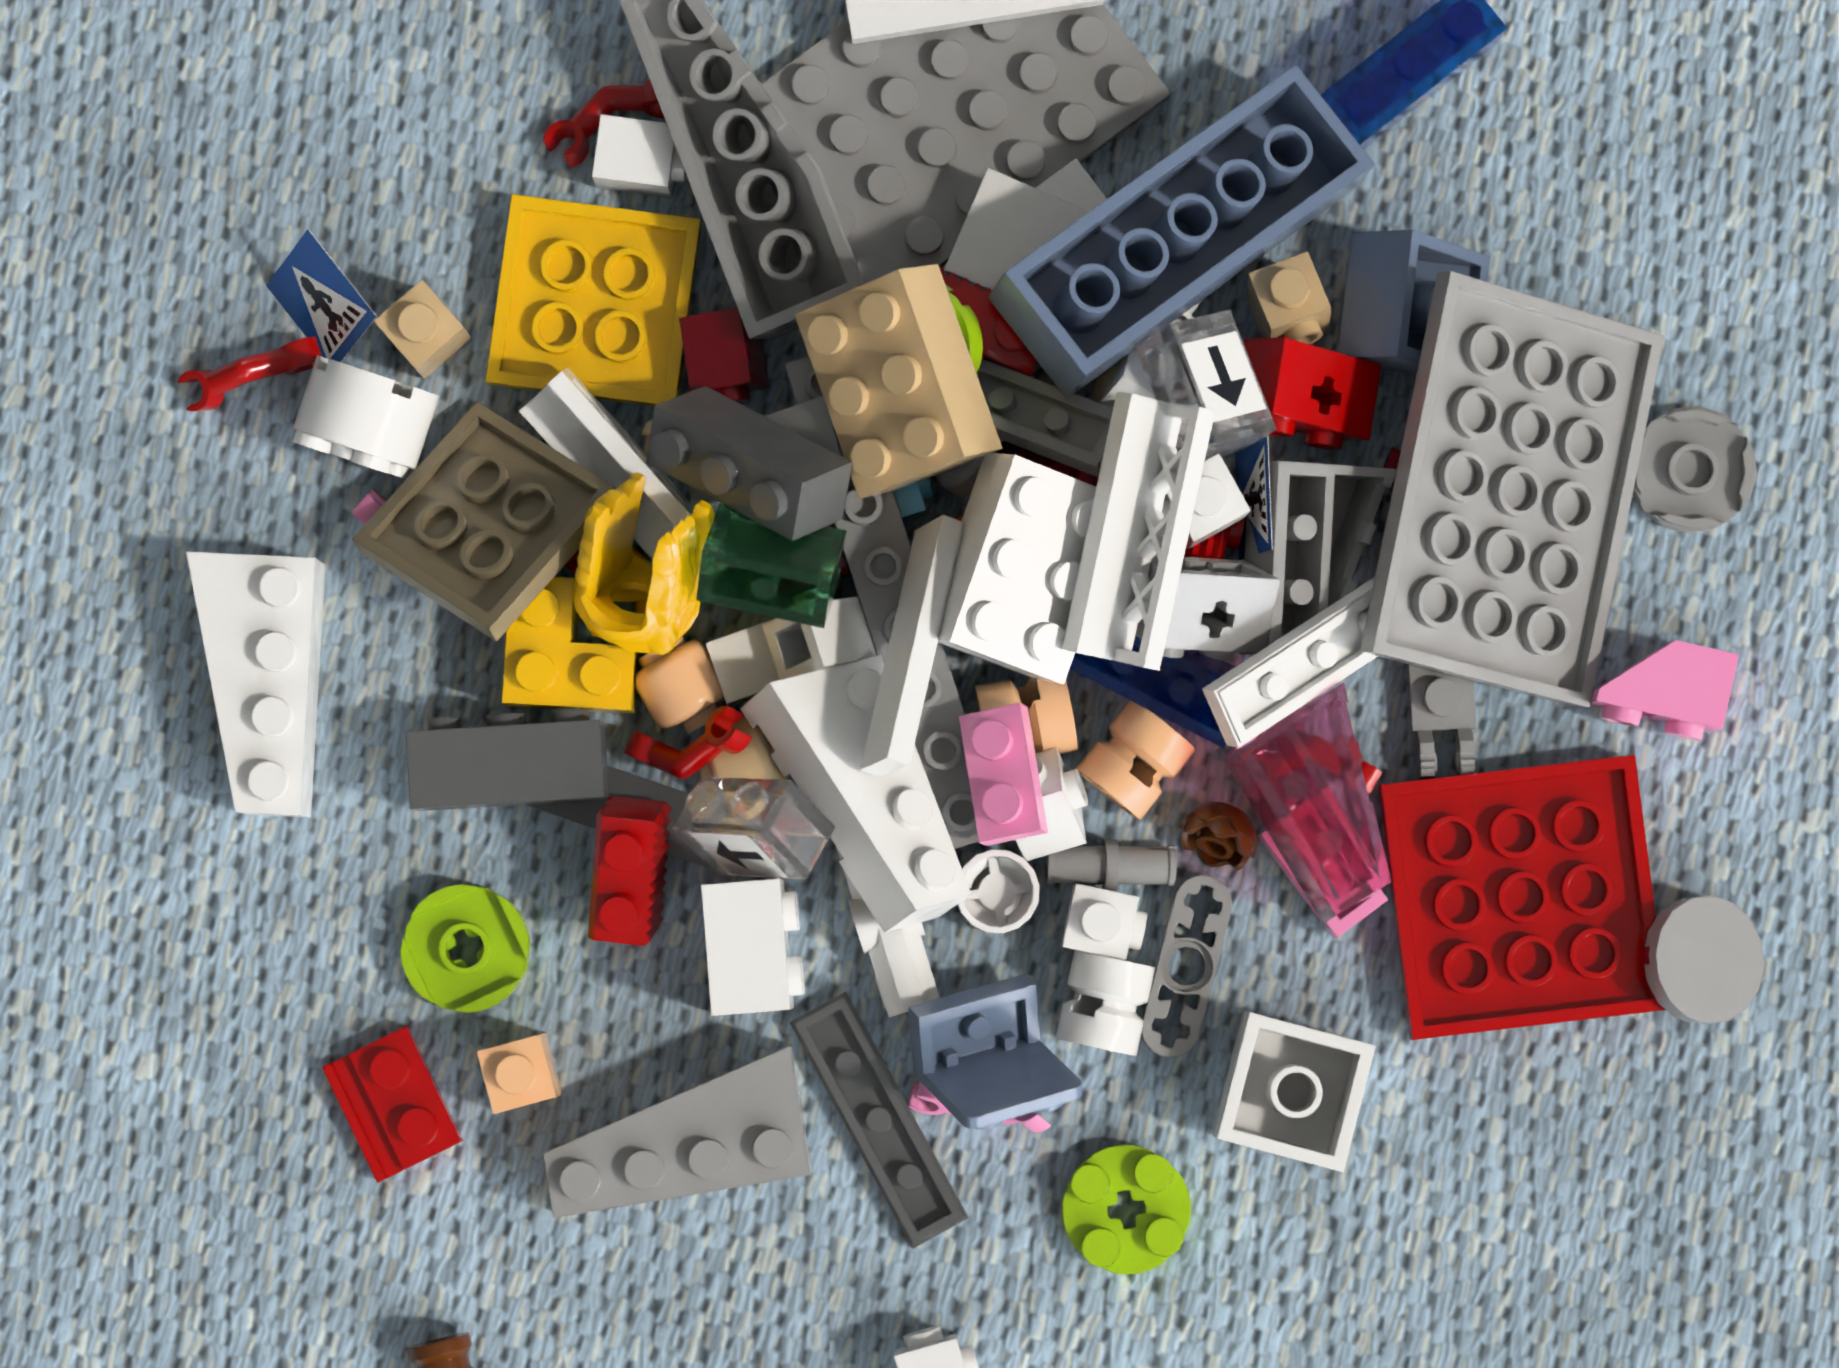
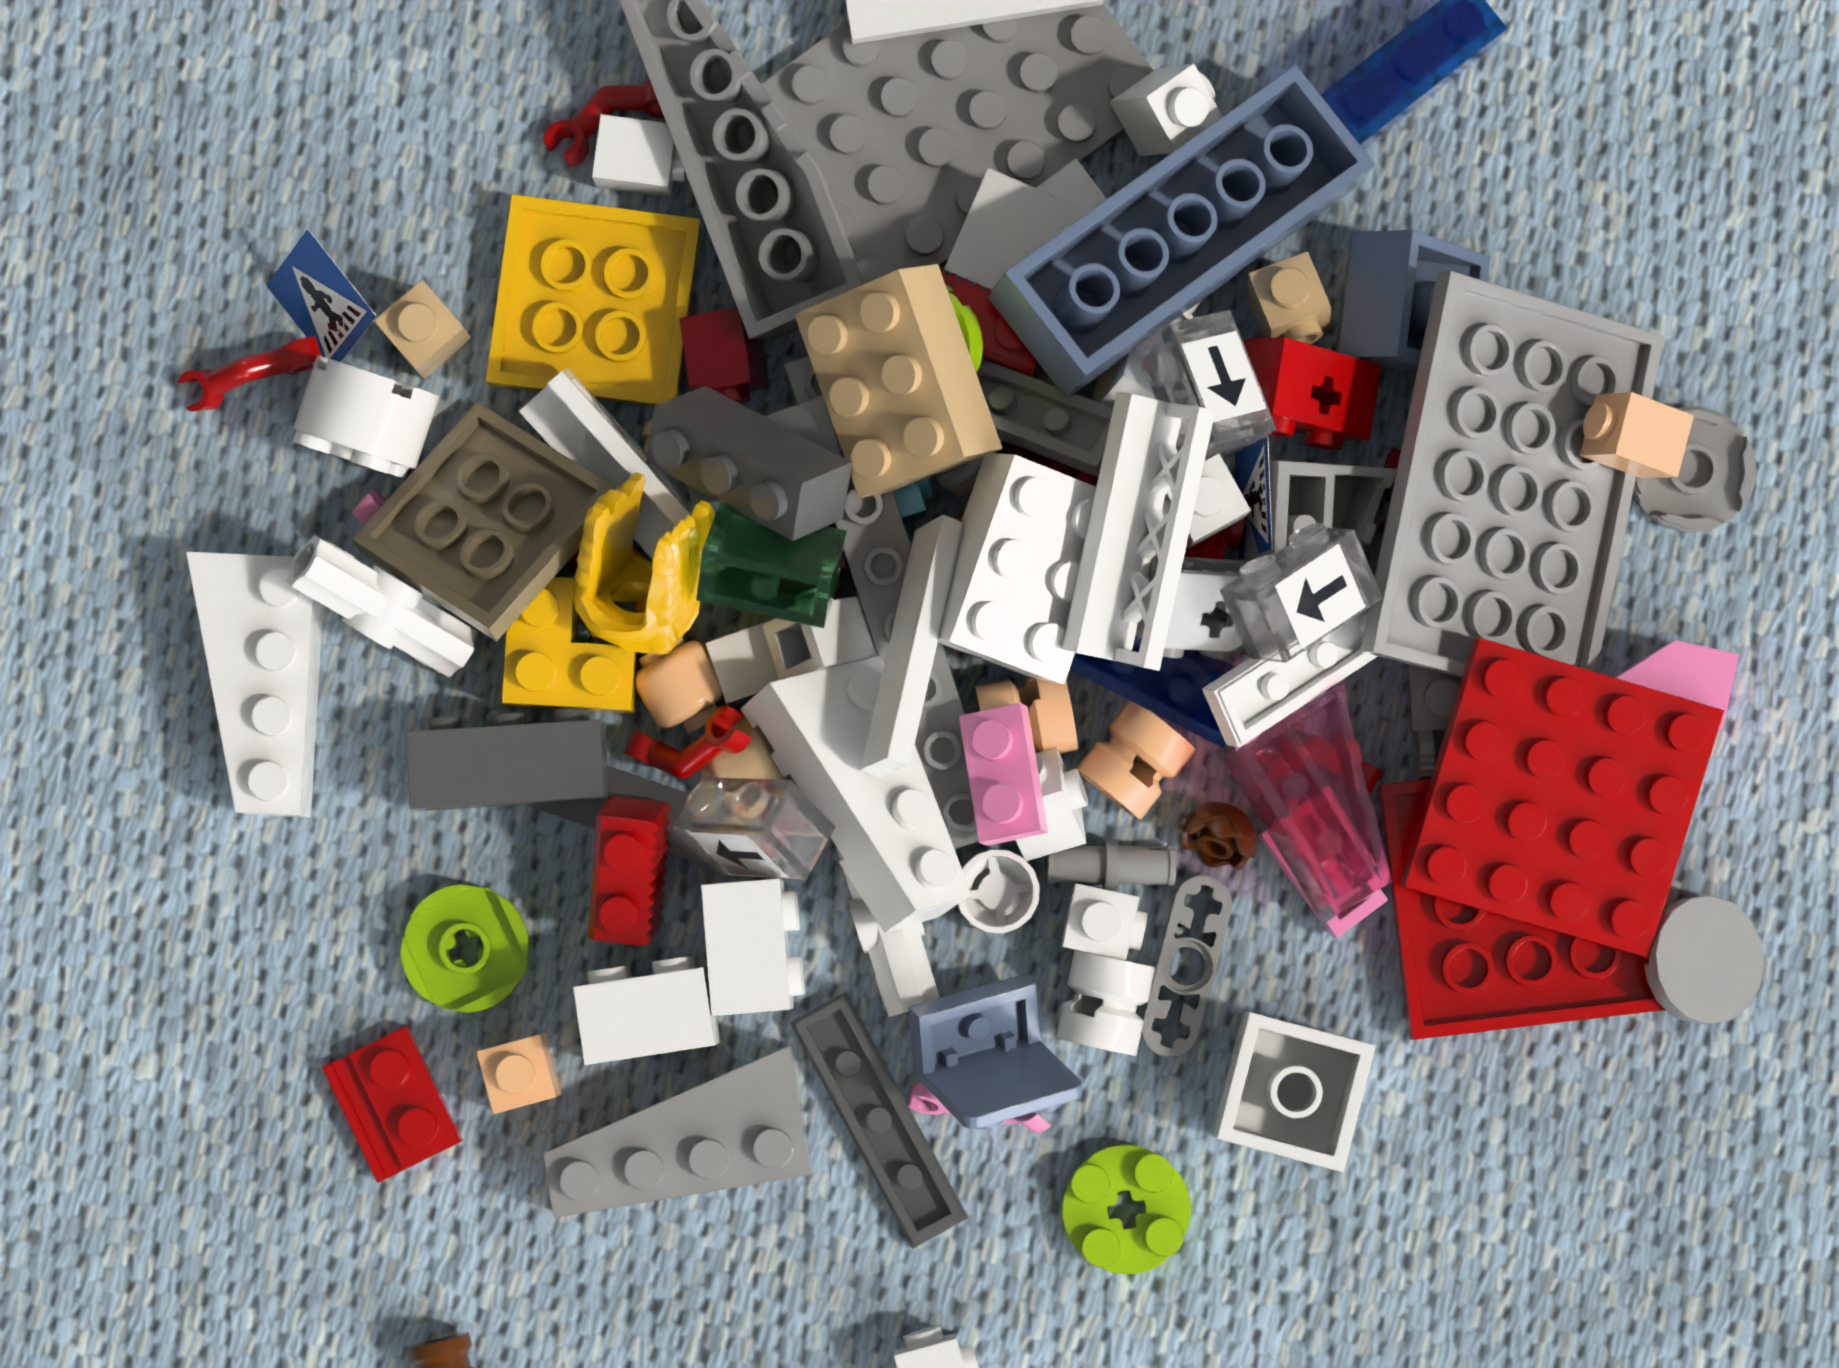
none -> white piece [286,535,478,678]
none -> white brick [573,956,721,1065]
none -> white brick [1110,64,1223,156]
none -> clear brick [1220,523,1383,663]
none -> red plate [1399,636,1725,958]
none -> light nougat brick [1579,392,1694,479]

